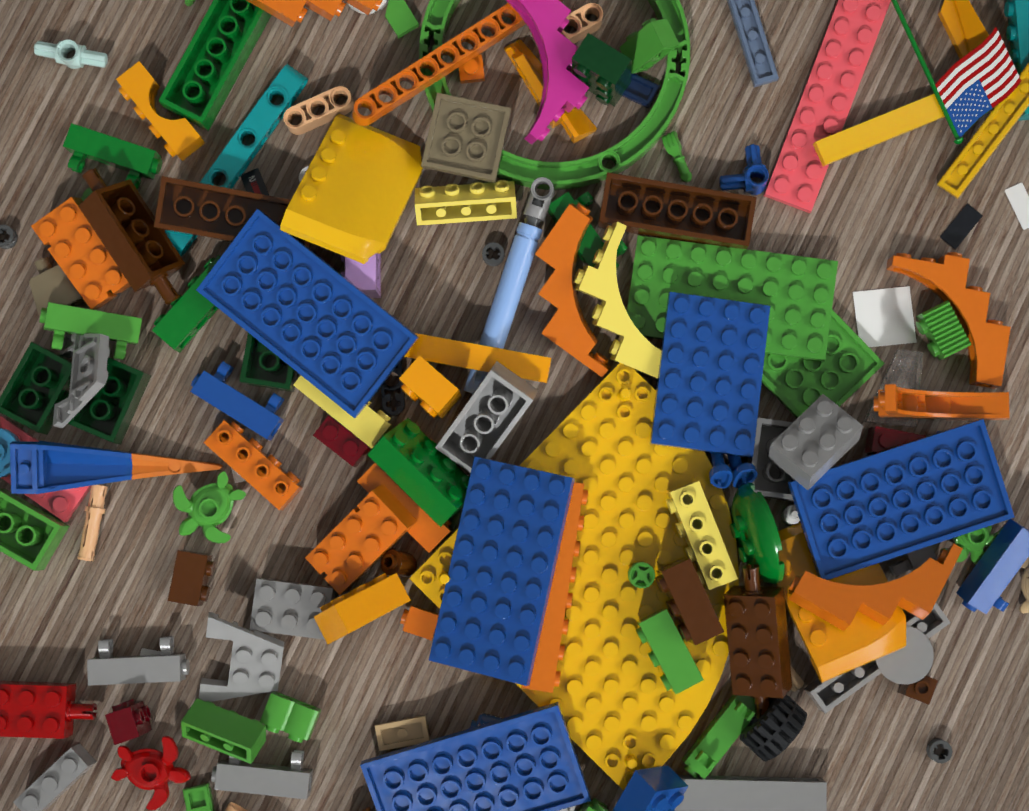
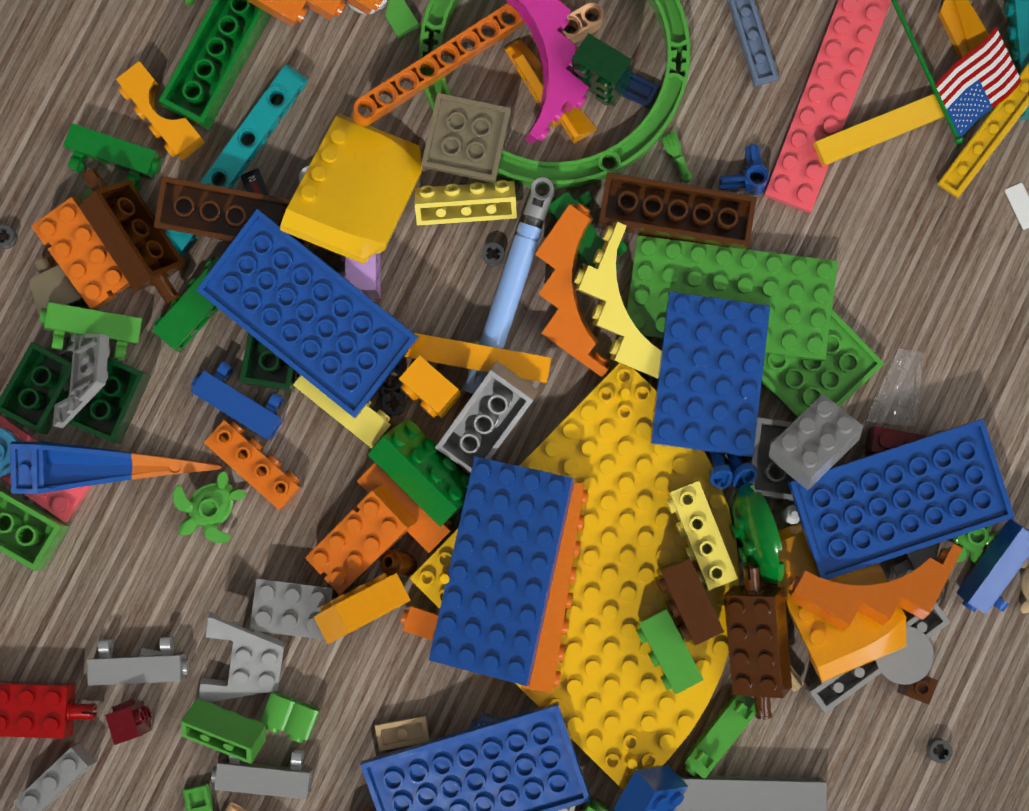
light aqua axle [34,40,108,69] -> none
light nougat pin [77,484,108,561] -> none
red animal [111,736,191,810] -> none
reddish brown brick [168,550,215,606] -> none
light nougat beam [283,86,354,135] -> none
dark red brick [313,415,371,468] -> none
orange plate [459,54,485,84] -> none
bright green brick [619,18,680,73] -> none
bright green wheel [628,562,655,588] -> none
black tyre [740,694,807,762] -> none
white sticker [853,286,917,347] -> none
orange arch [873,384,1010,421] -> none
orange arch [886,252,1011,389] -> none
bright green brick [916,300,971,360] -> none
black sticker [940,203,983,249] -> none

